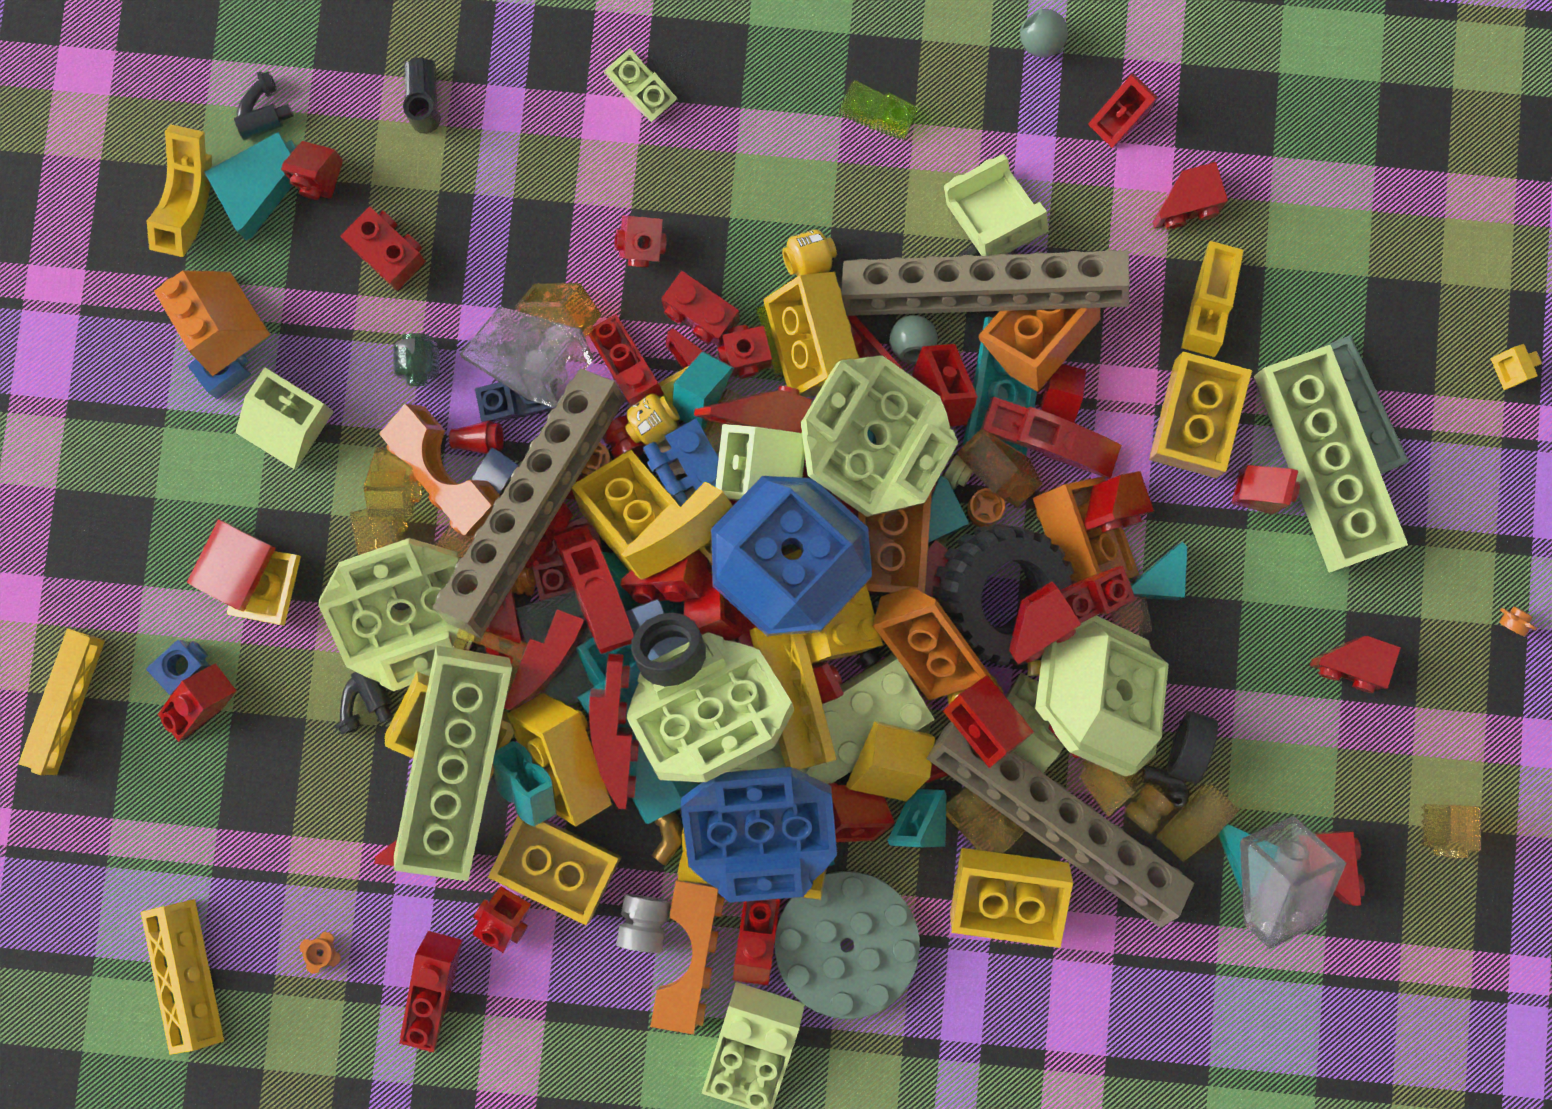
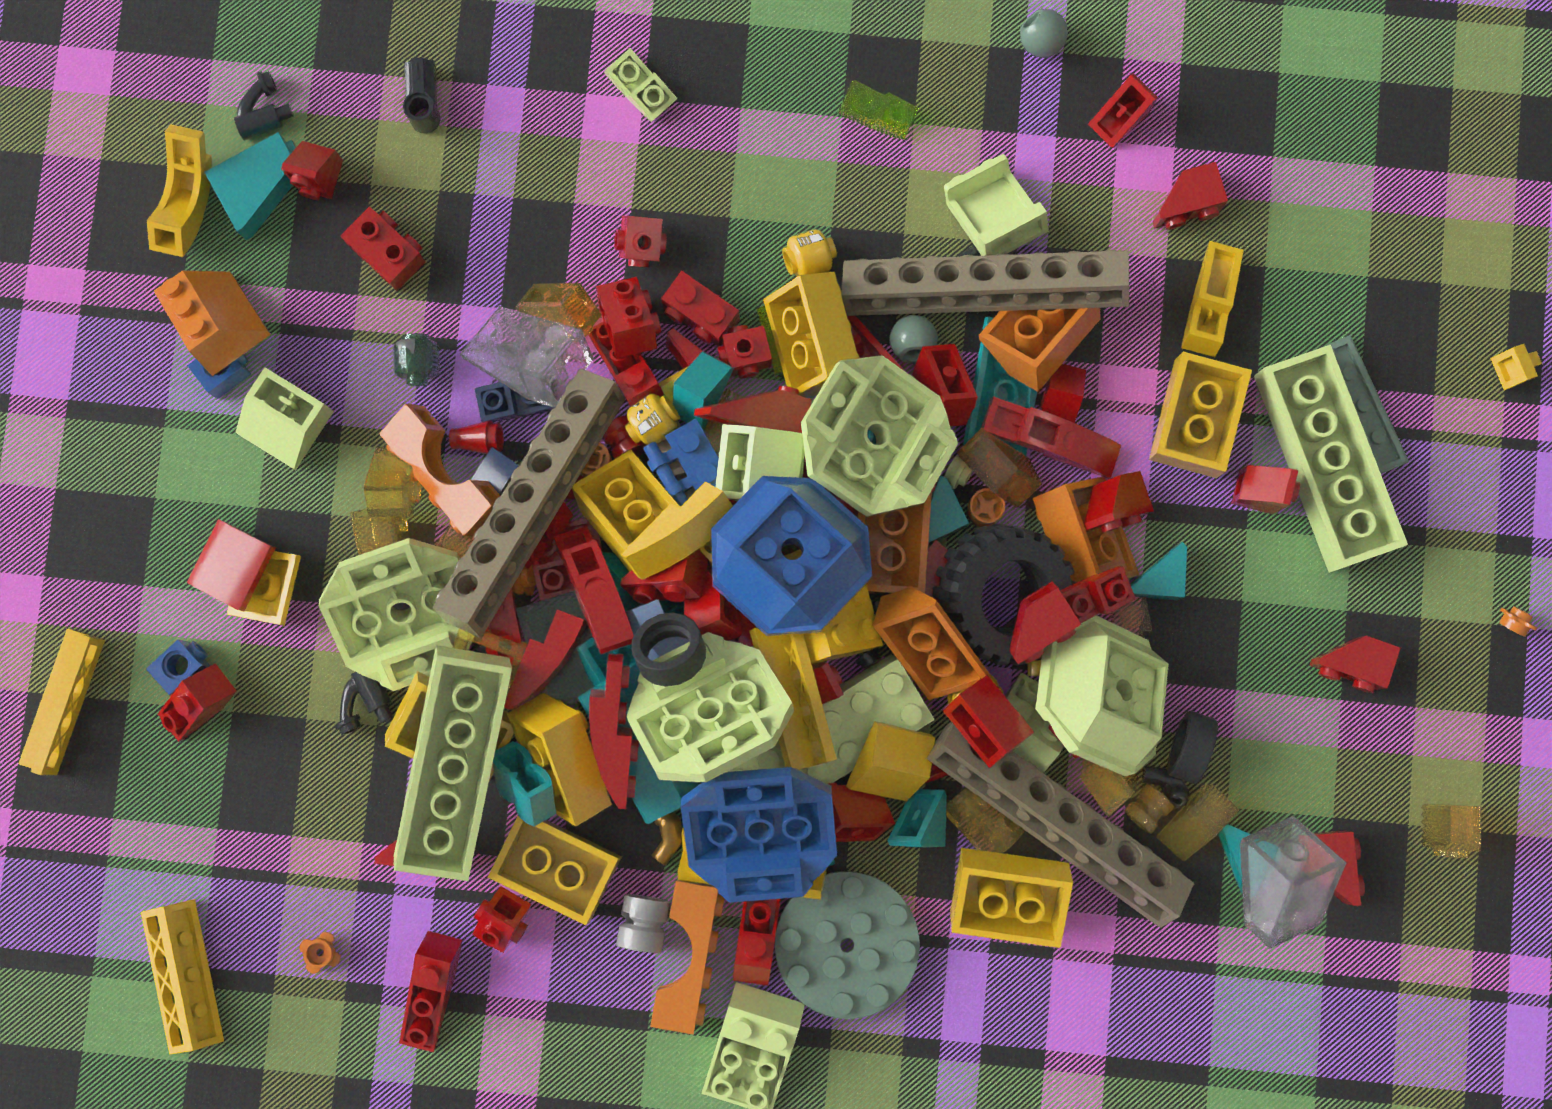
none -> red brick [596,277,661,359]

